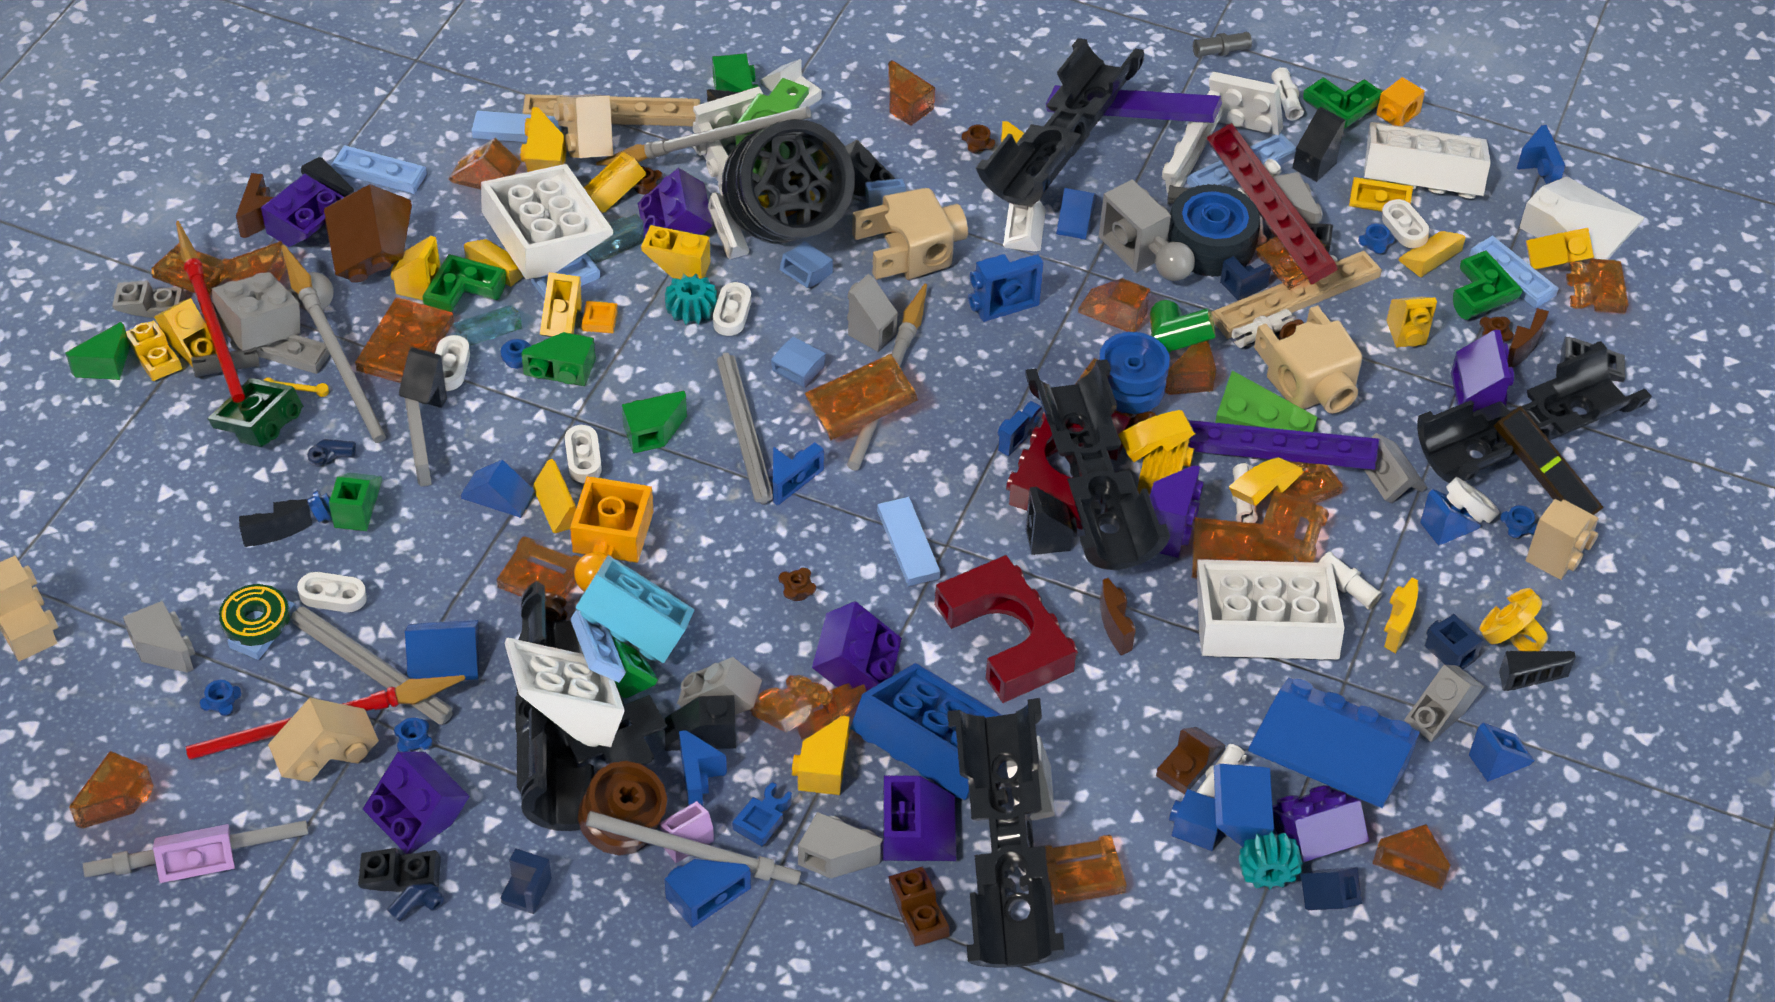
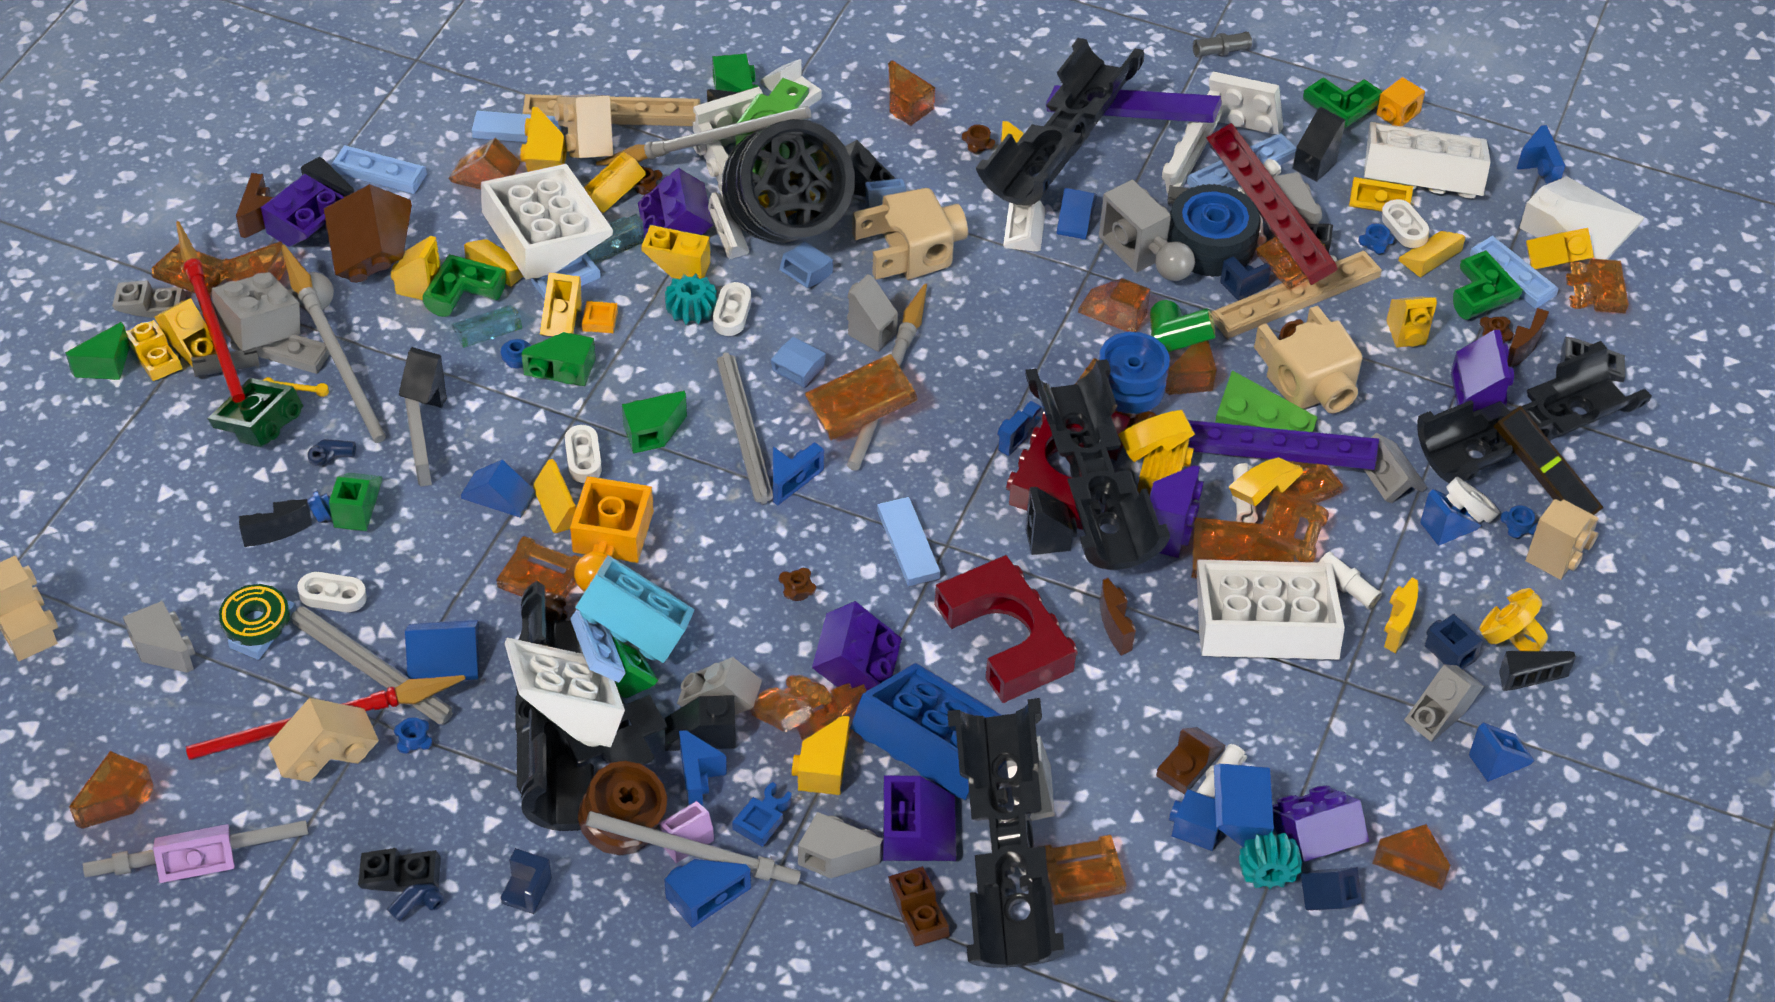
blue plate [200,680,242,716] -> none
clear orange plate [355,297,454,383] -> none
dark purple slope [363,752,470,854] -> none
white plate [435,335,470,391] -> none
blue plate [968,254,1044,322] -> none
white pin [1232,309,1294,348] -> none
blue slope [1248,677,1420,809] -> none
white pin [1271,68,1304,120] -> none

